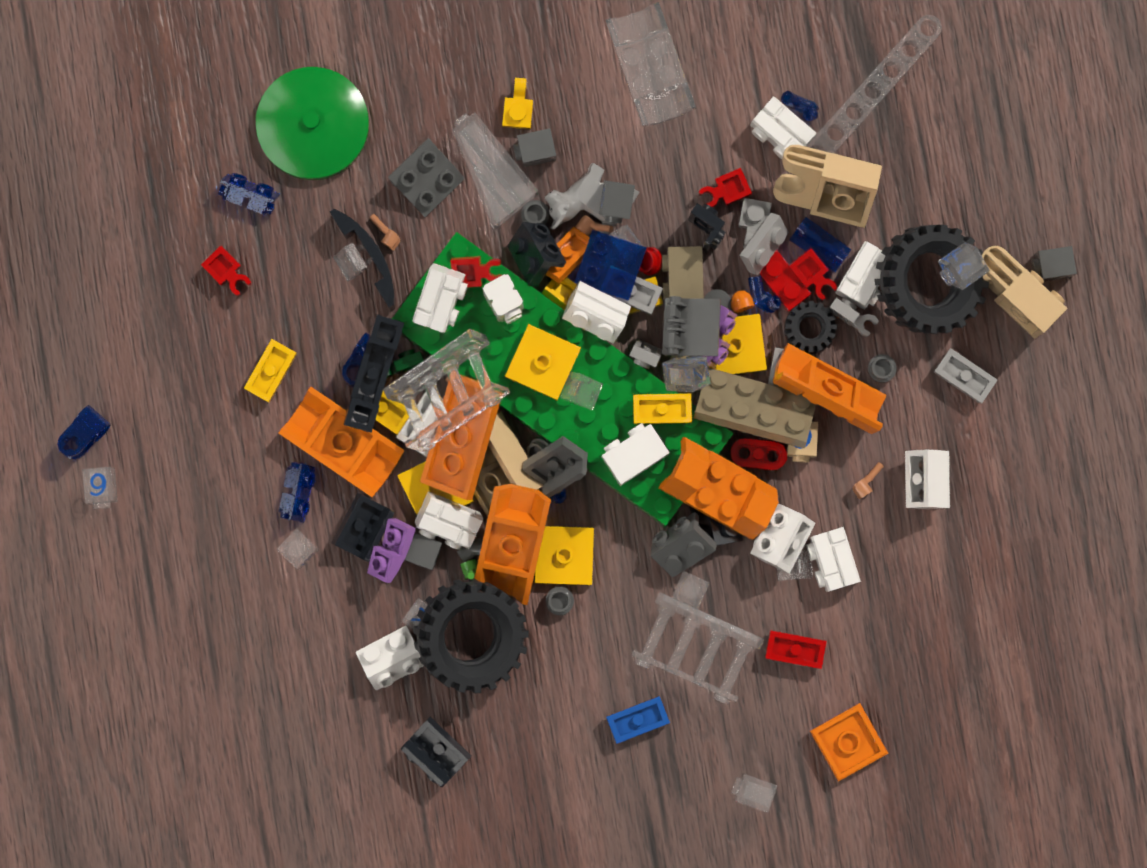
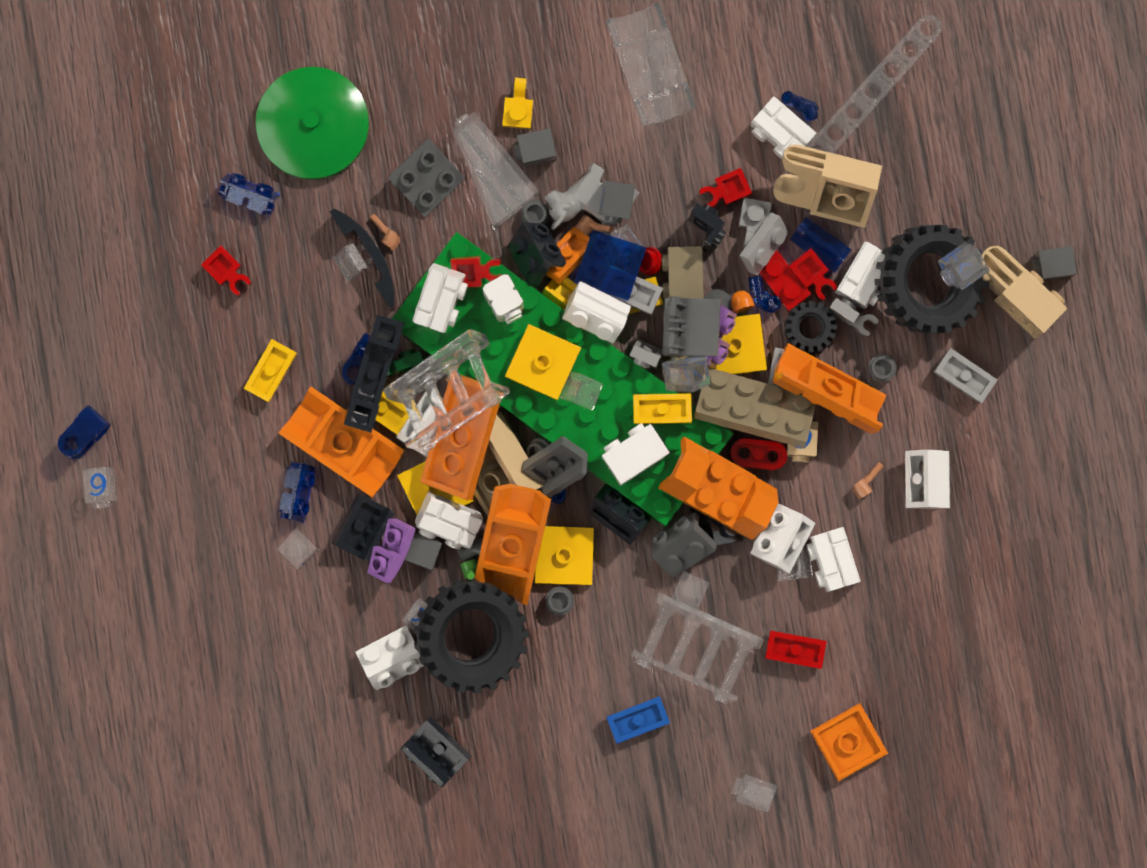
none -> black bracket [585,484,651,545]

